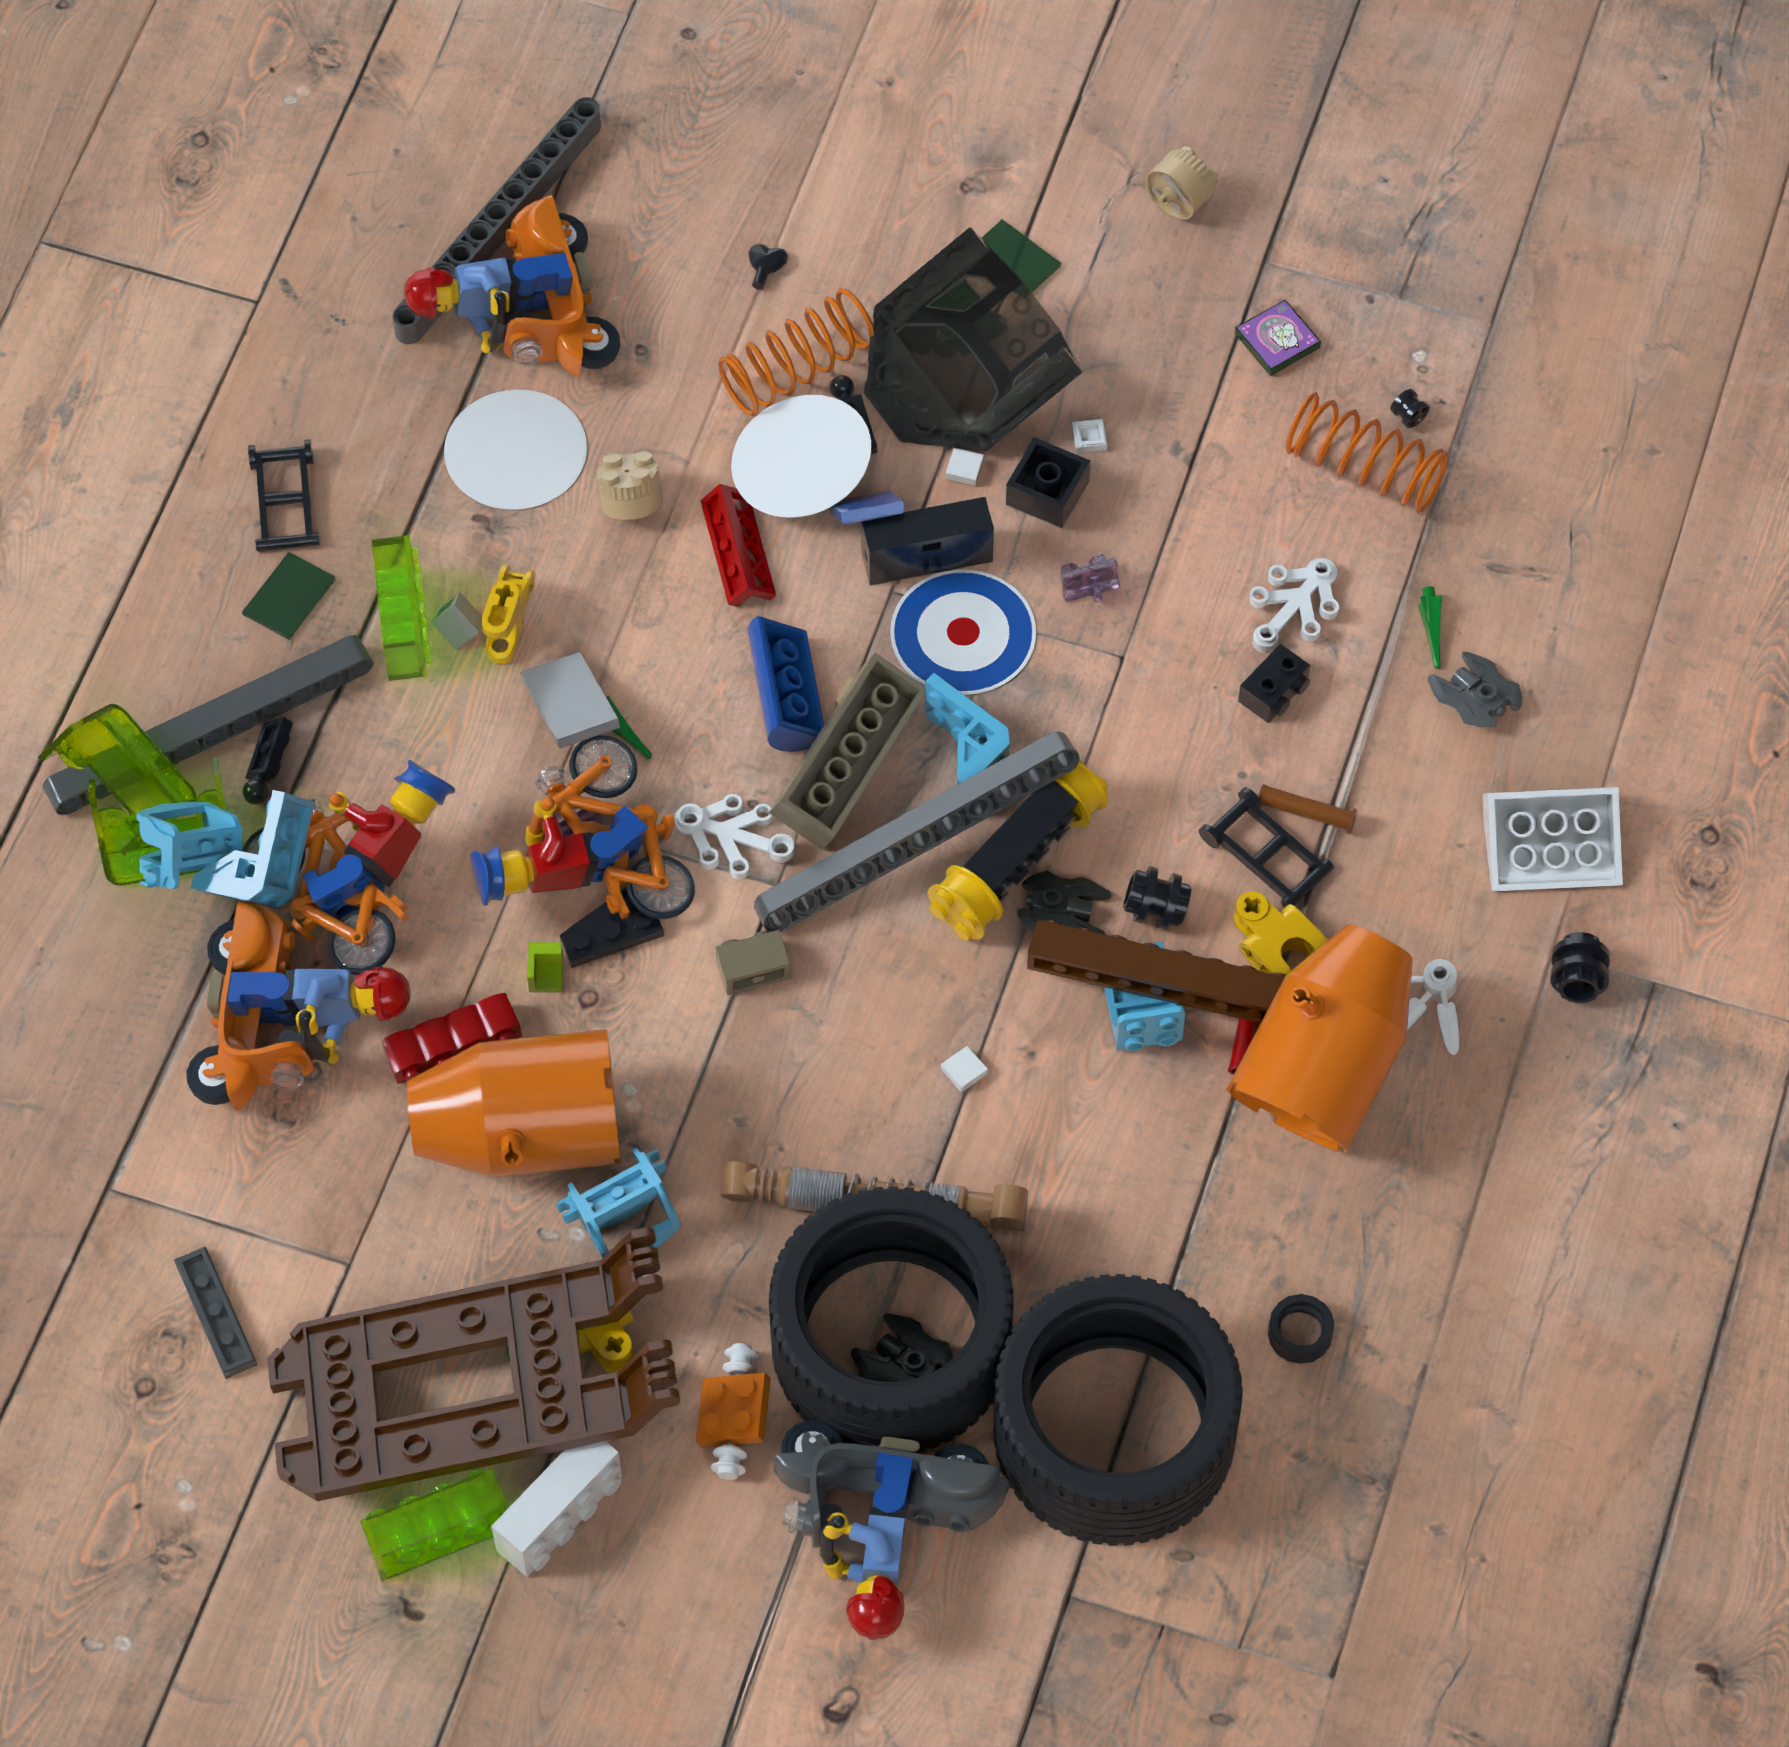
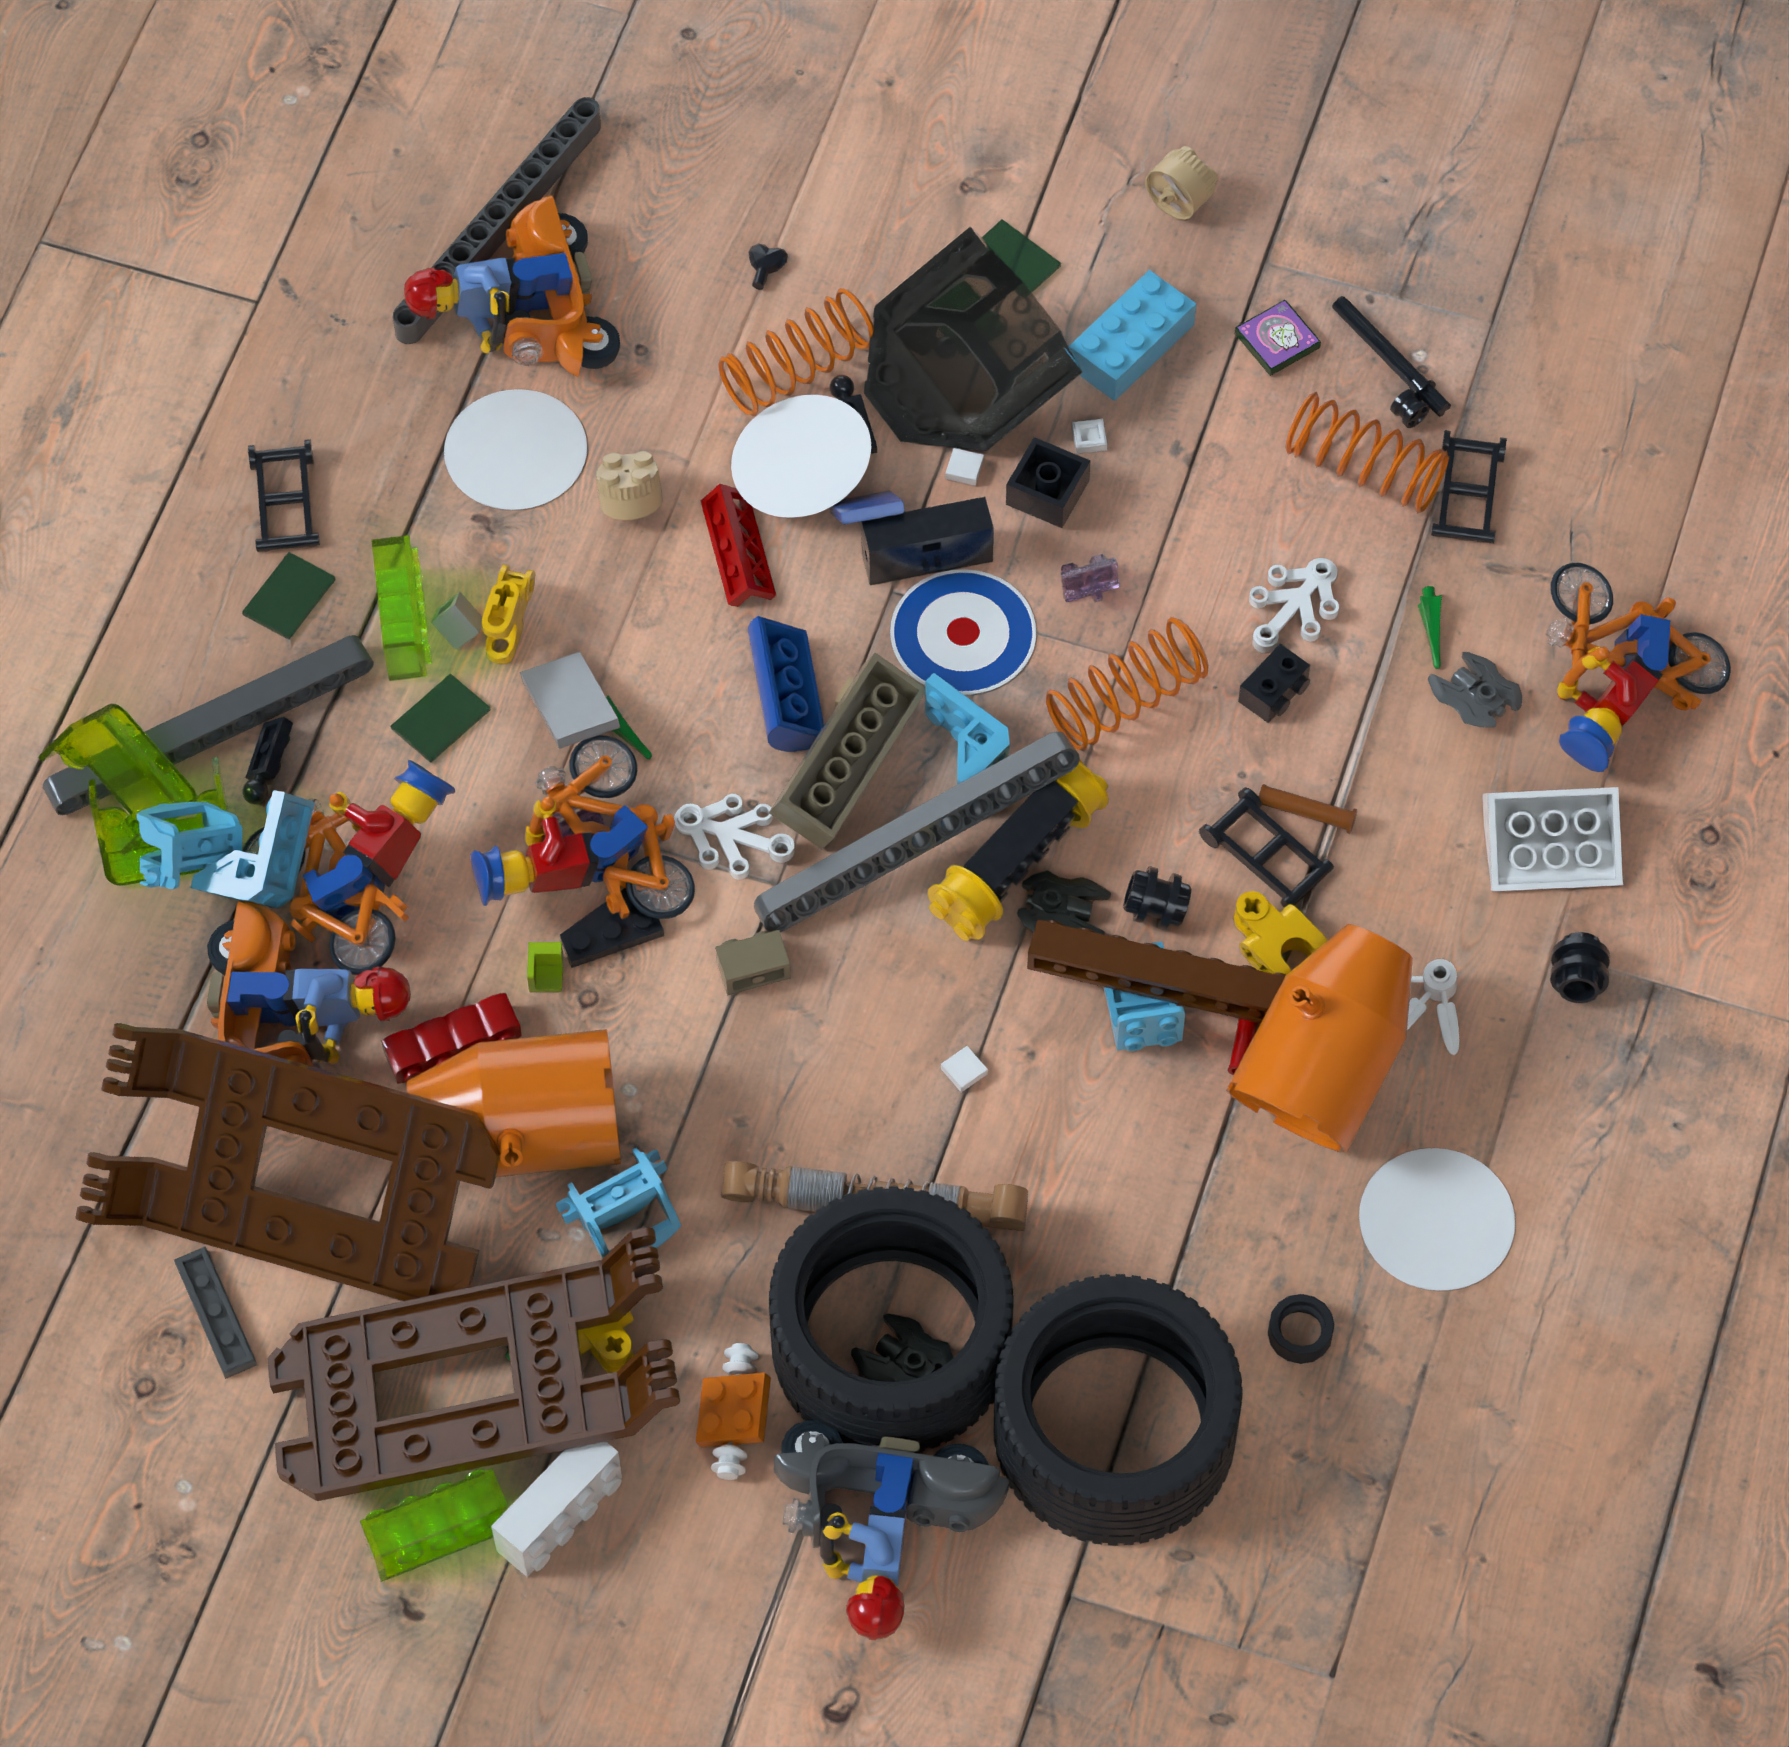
none -> reddish brown bracket [75,1023,501,1301]
none -> clear green piece [390,674,490,763]
none -> orange piece [1046,617,1209,751]
none -> medium azure brick [1069,270,1196,401]
none -> black axle [1332,296,1451,417]
none -> white sticker [1359,1148,1515,1291]
none -> black piece [1431,430,1507,544]
none -> piece [1545,563,1731,772]

